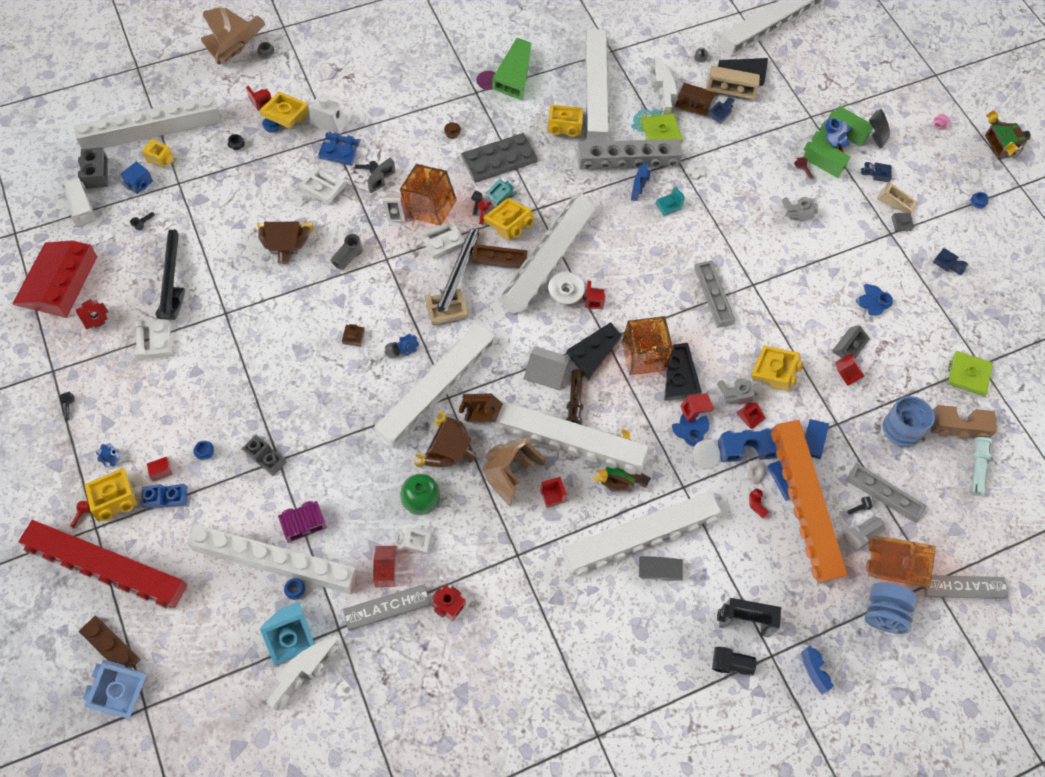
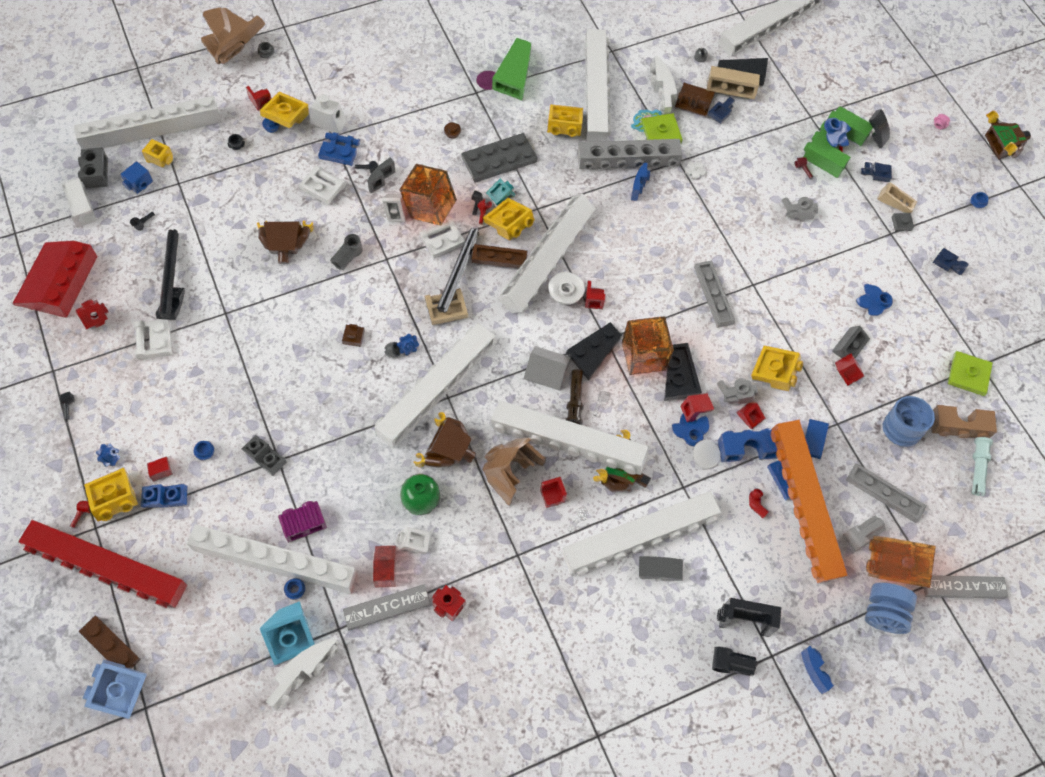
reddish brown hinge [459,393,503,422] -> none
teal bracket [655,187,685,216] -> none
white plant [744,460,766,484] -> none
black hand [847,496,874,515] -> none

